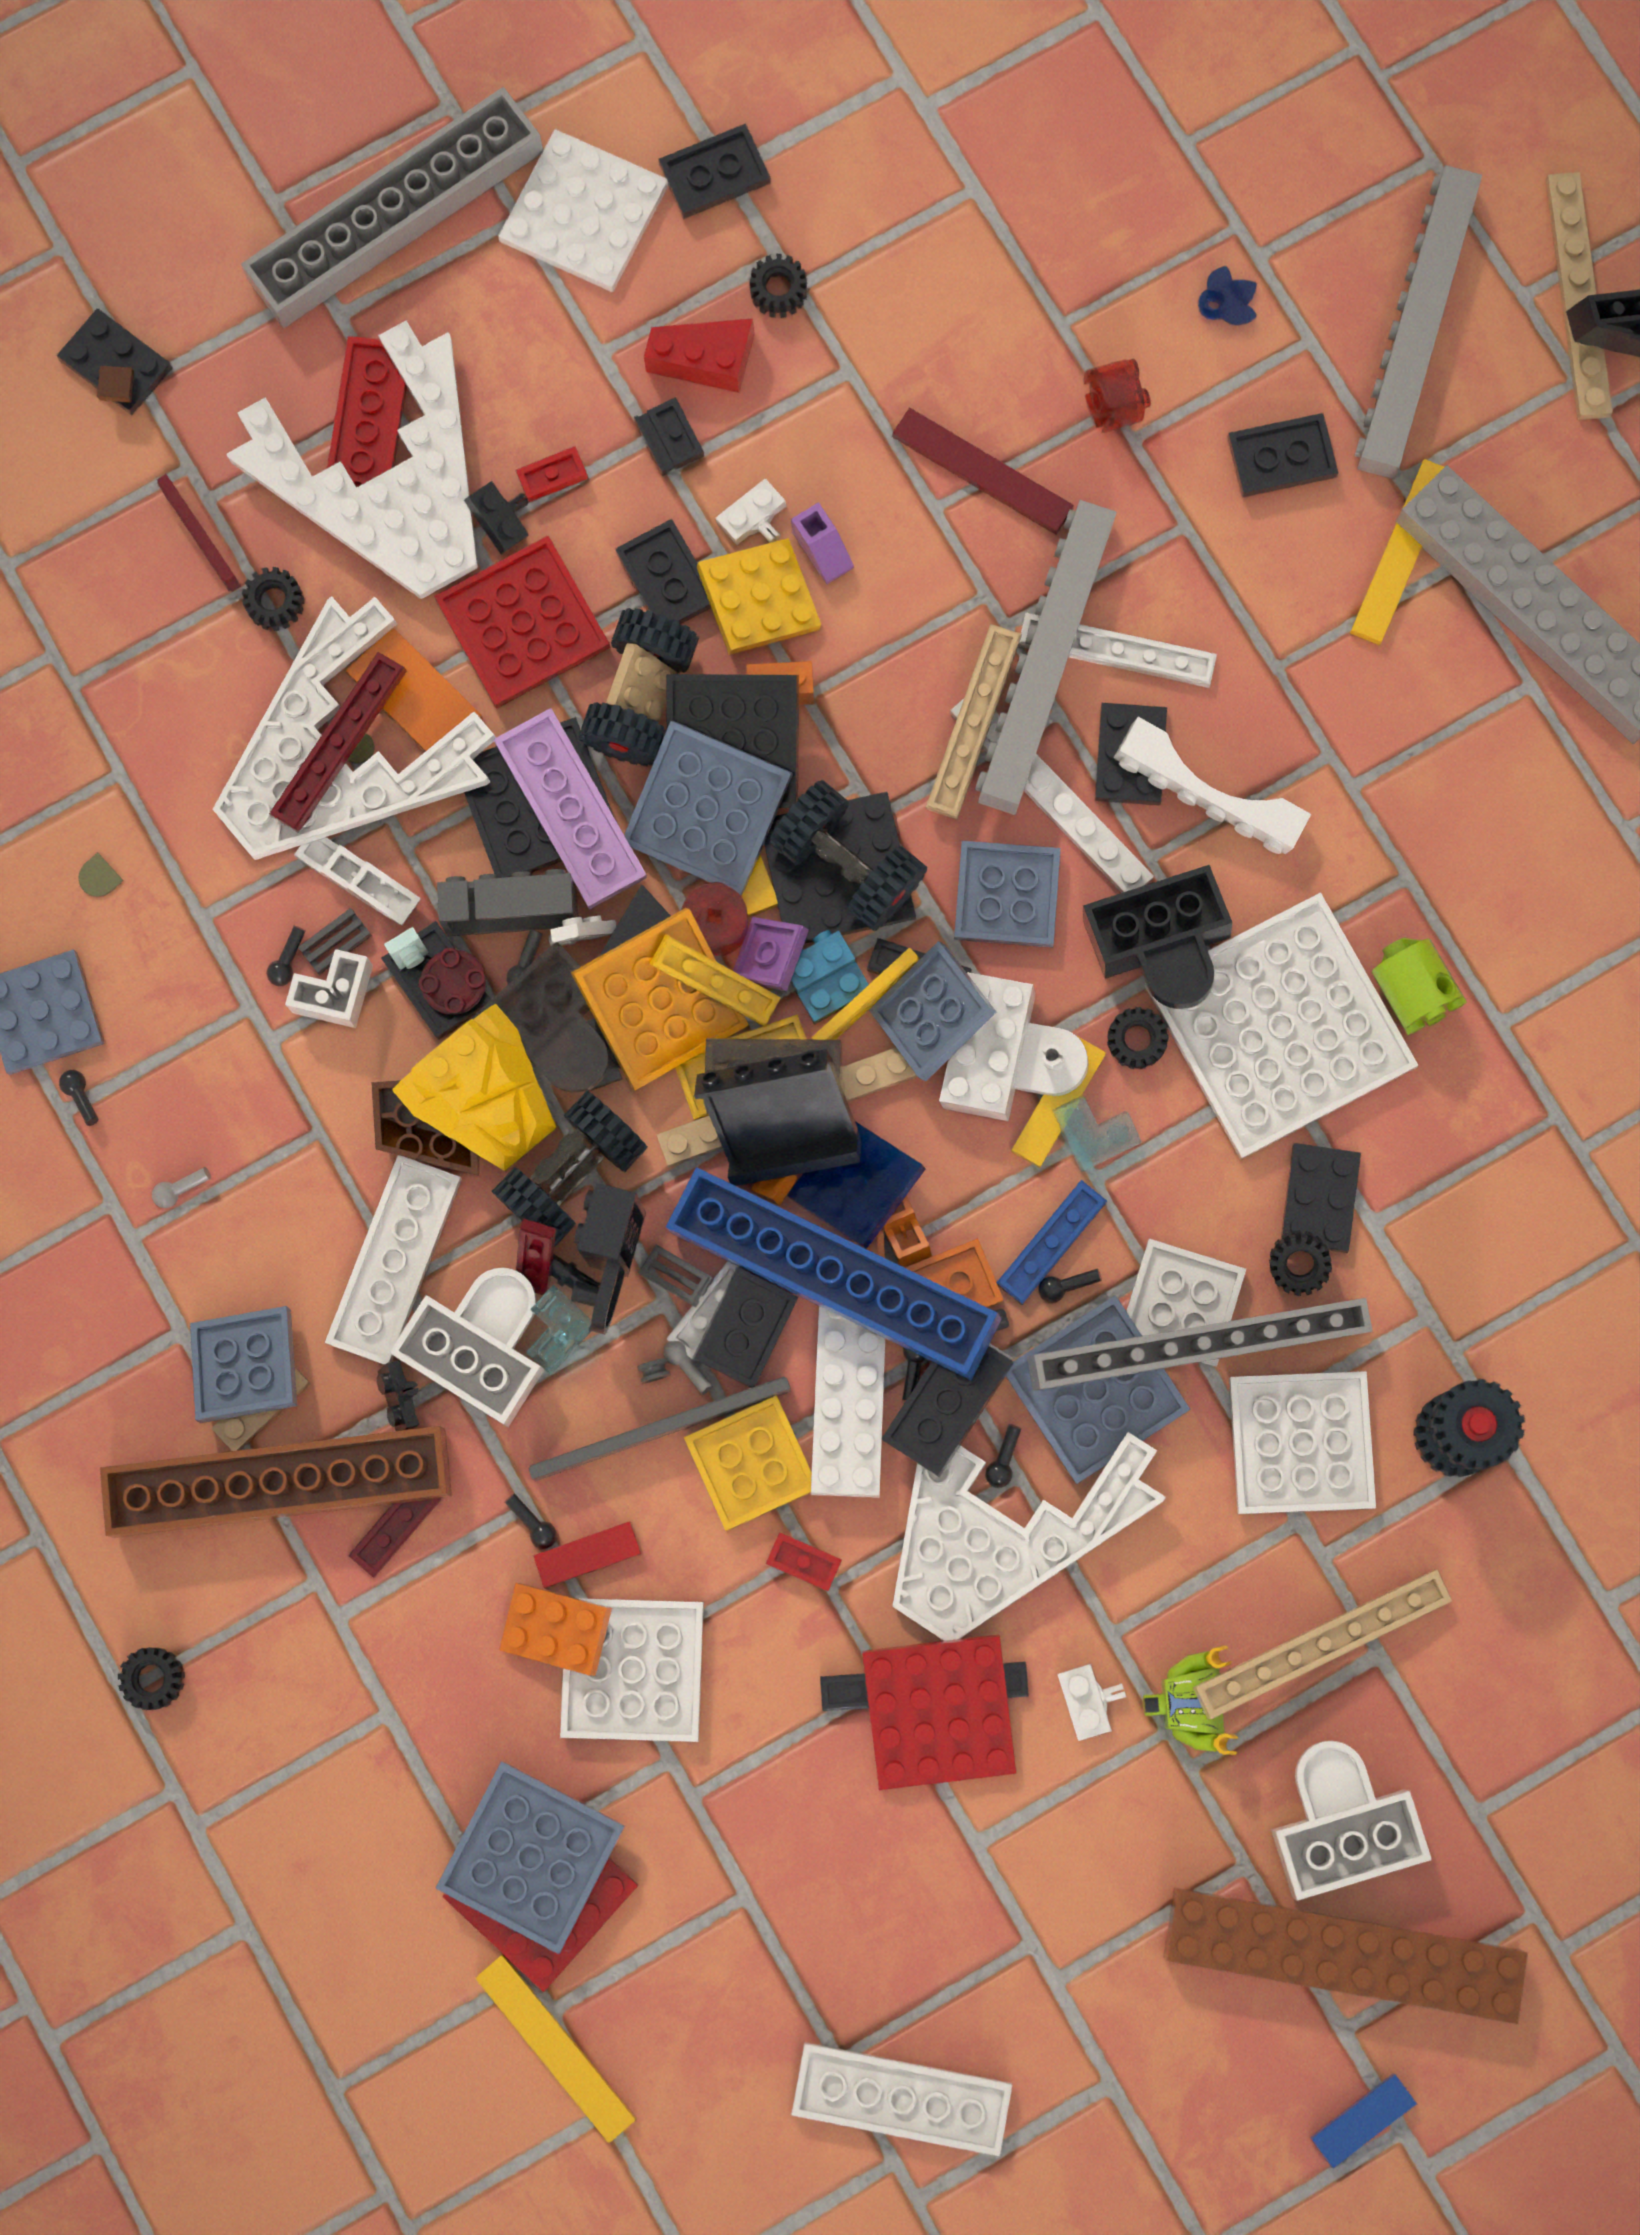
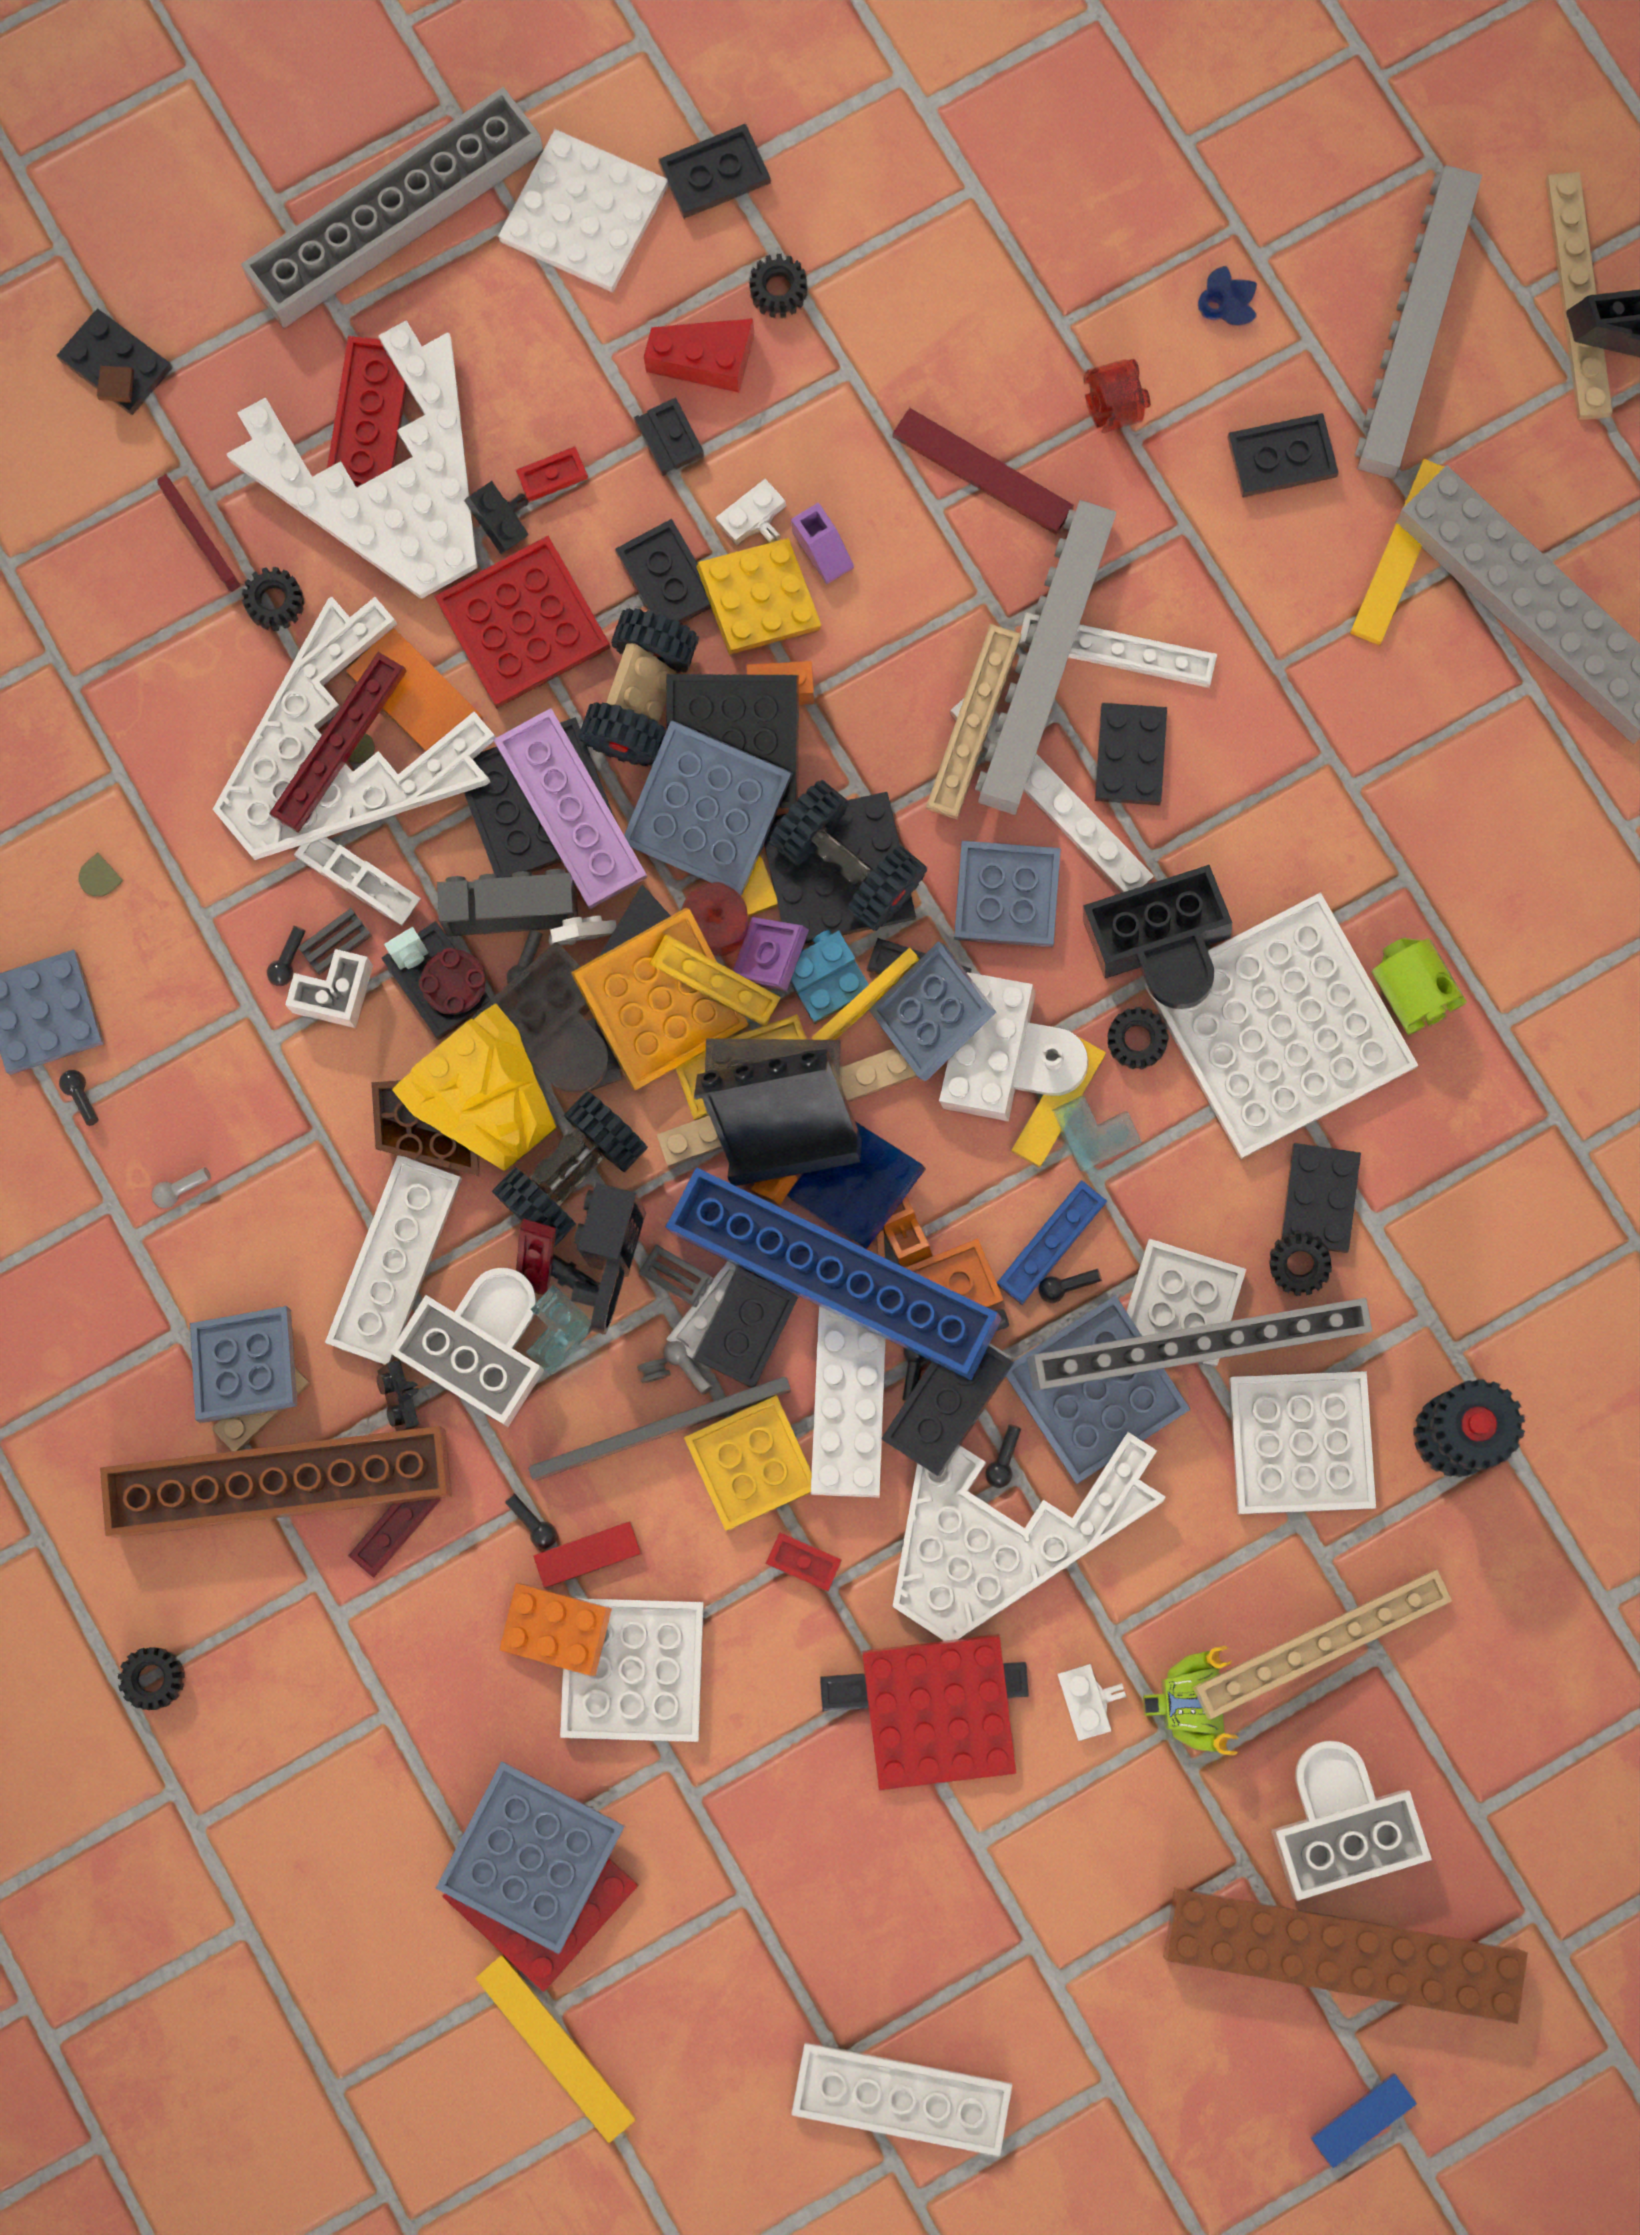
white arch [1114,717,1311,854] -> none

